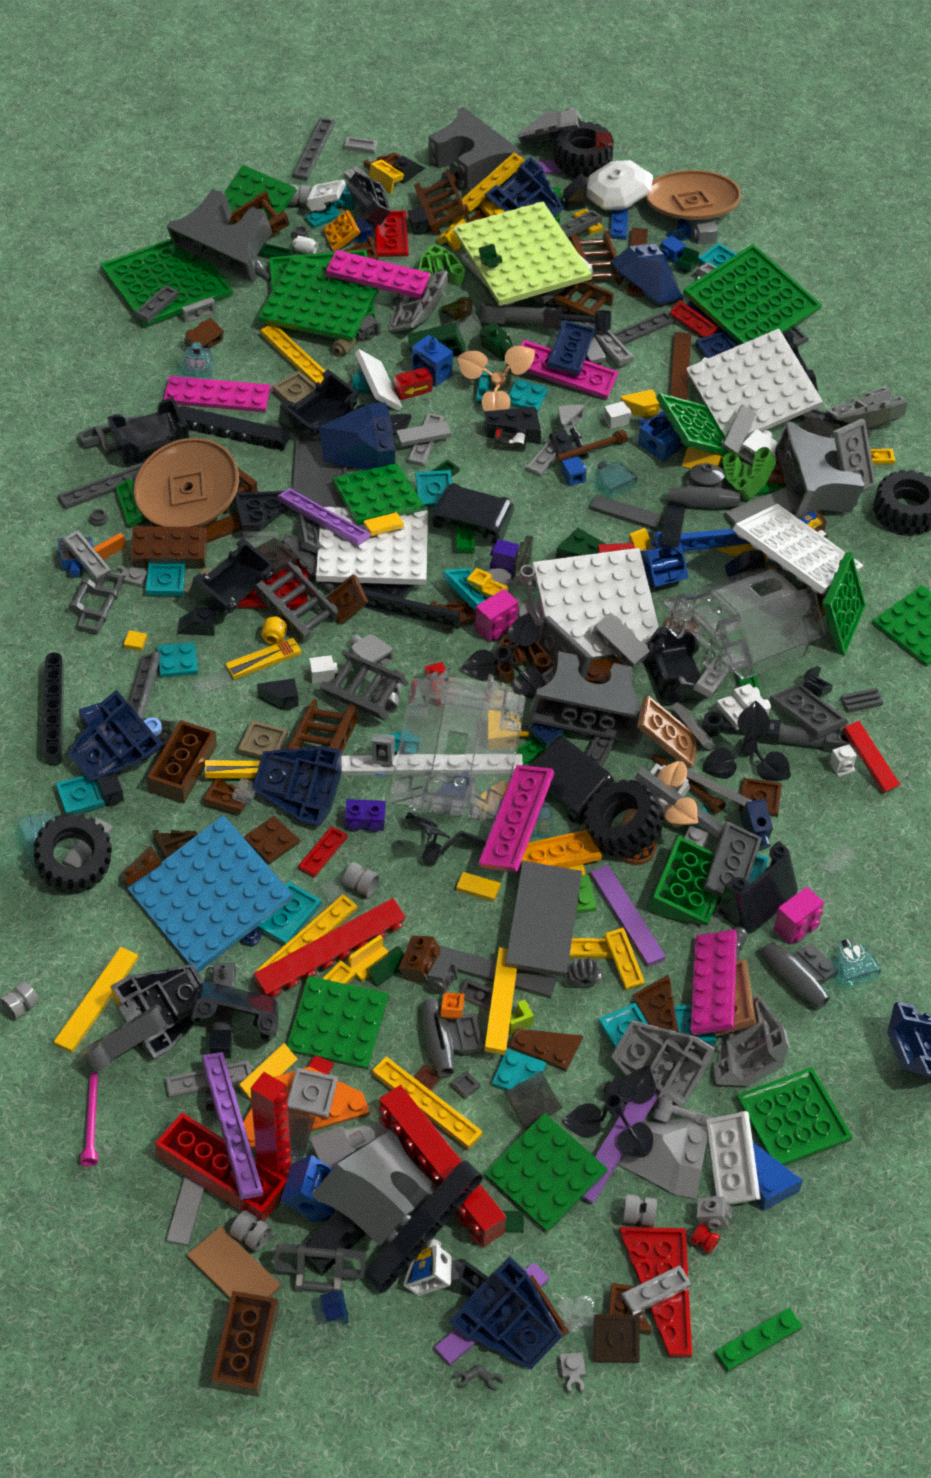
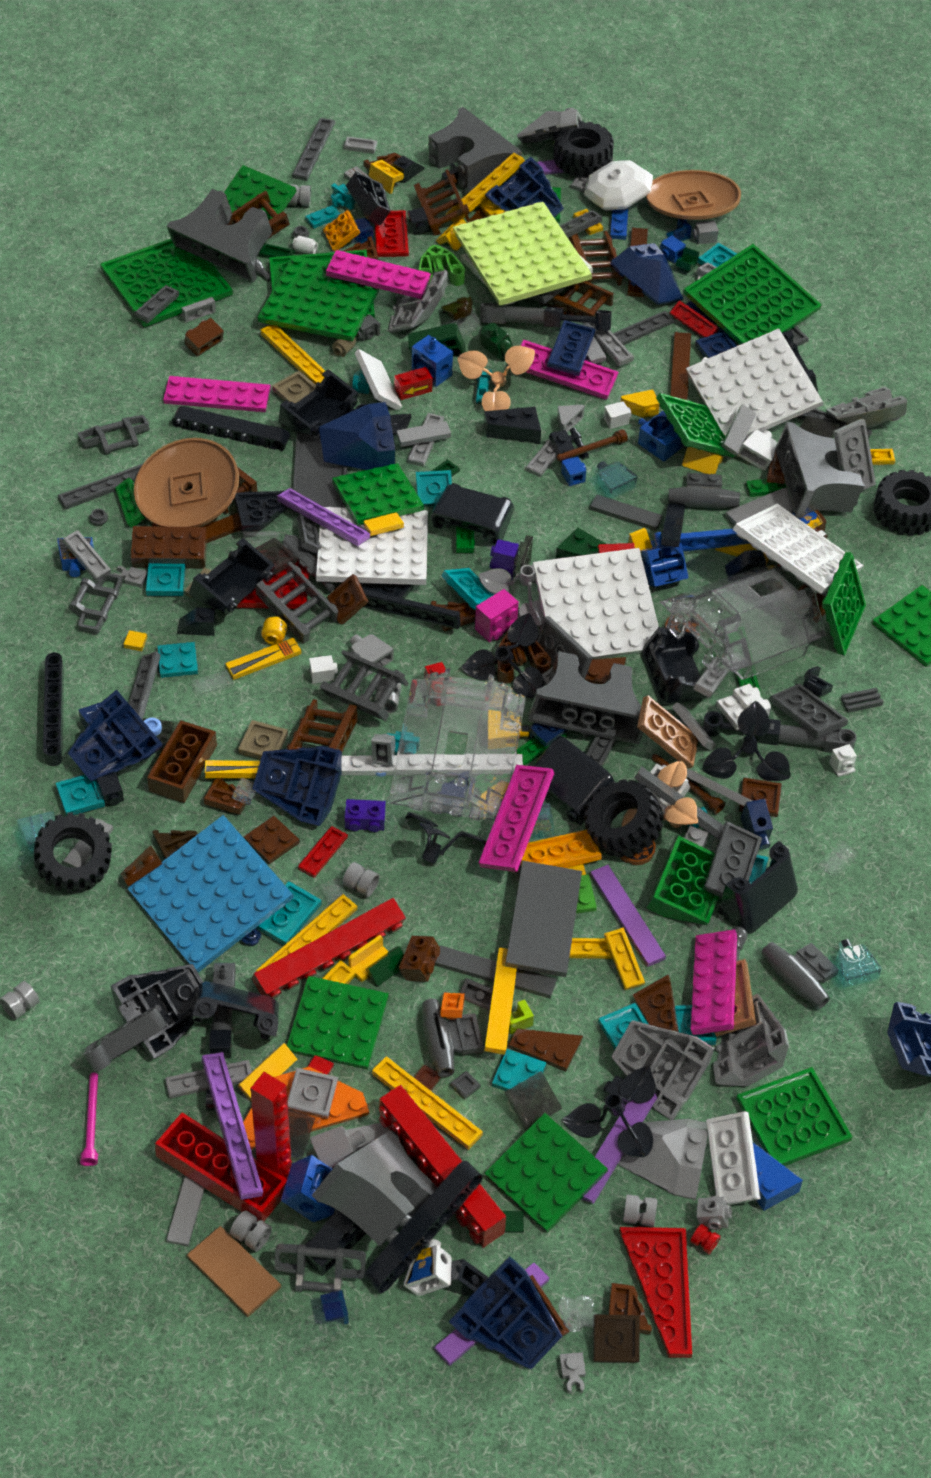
yellow tile [54,947,139,1054] -> none
orange tile [93,533,126,560] -> none
black windscreen [107,397,189,467] -> none
clear light blue torso [181,342,216,379] -> none
reddish brown brick [211,1291,279,1397] -> none
black slope [257,678,299,710] -> none
white plate [306,179,346,211] -> none
dark grey brick [427,959,459,993] -> none
dark grey arm [453,1365,503,1391] -> none
yellow tile [456,872,501,902] -> none
yellow slope [467,568,508,598] -> none
dark green bracket [478,244,503,268] -> none
clear smoke leg [494,427,527,452] -> none
teal plate [508,379,549,414] -> none
black slope [561,174,587,211] -> none
dark grey gear [567,958,602,988] -> none
light grey brick [592,612,650,671] -> none
clear red tile [595,132,612,147] -> none
light grey tile [621,1265,691,1315] -> none
light grey brick [653,1096,712,1126] -> none
dark grey dish [690,463,725,485] -> none
green plate [715,1307,803,1372] -> none
bright green connector [723,447,776,500] -> none
dark pink brick [773,887,824,945] -> none
red tile [842,721,900,794] -> none

